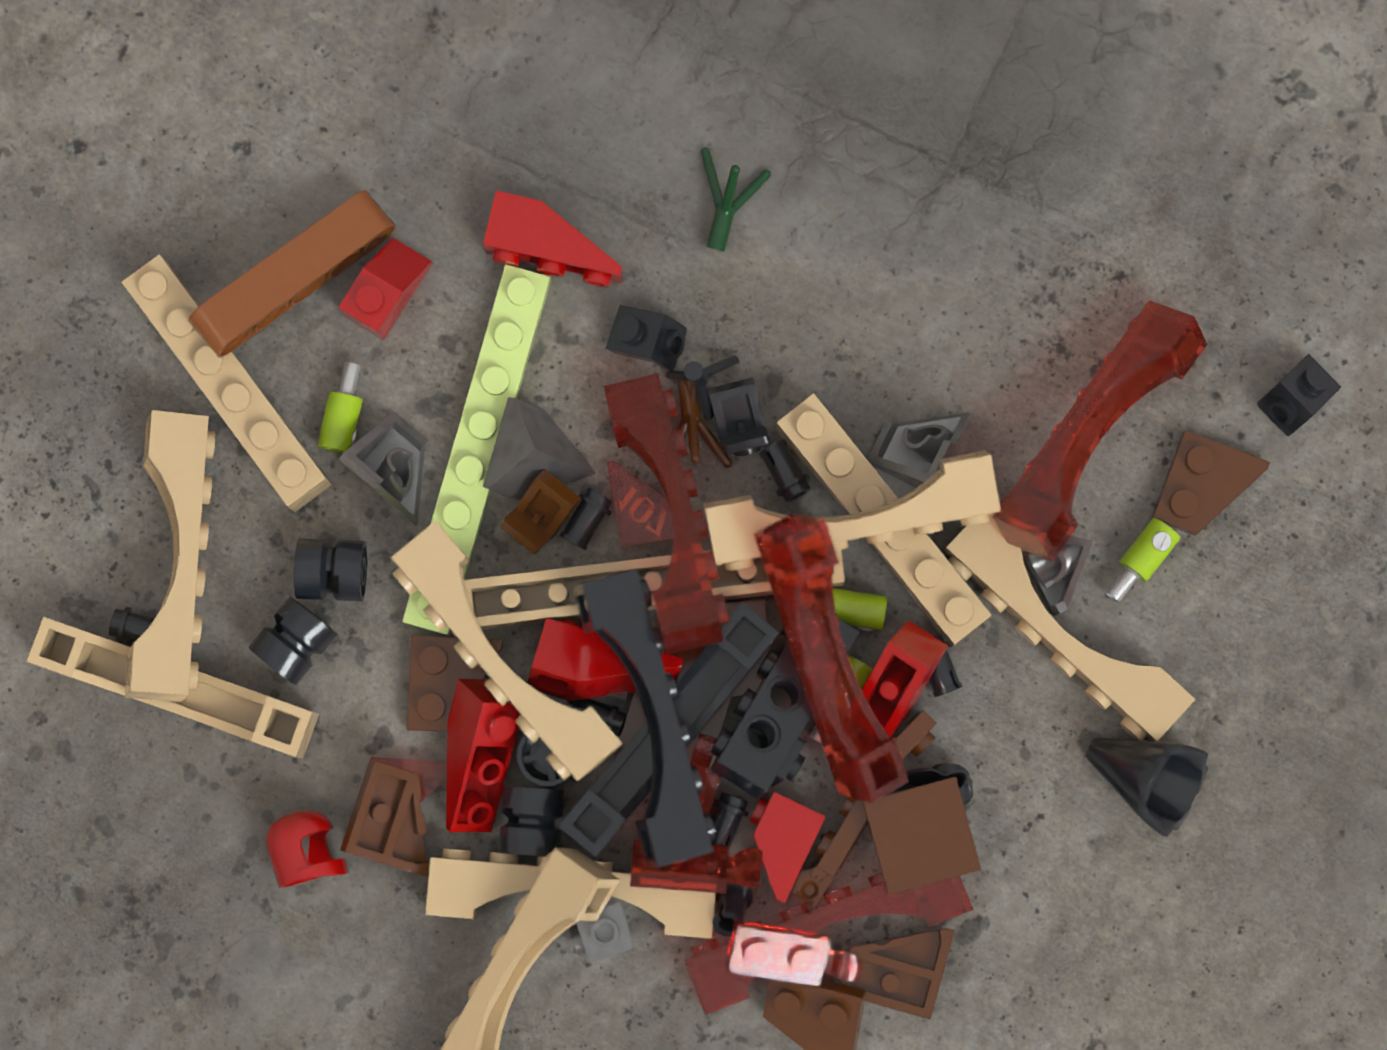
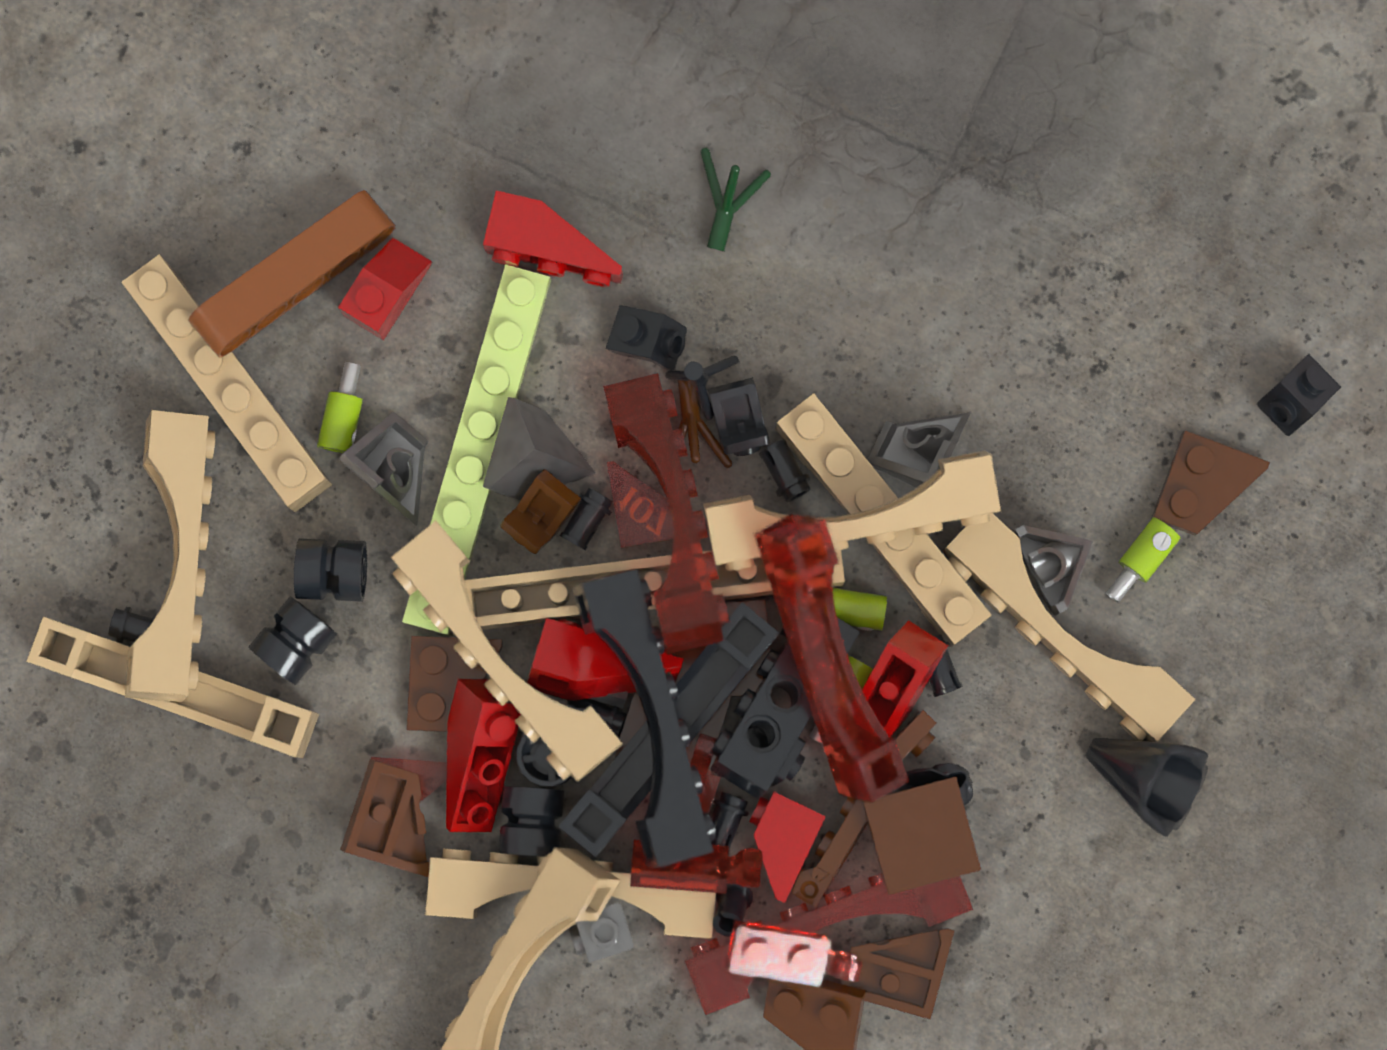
red helmet [266,810,349,888] -> none
clear red arch [993,300,1207,562] -> none

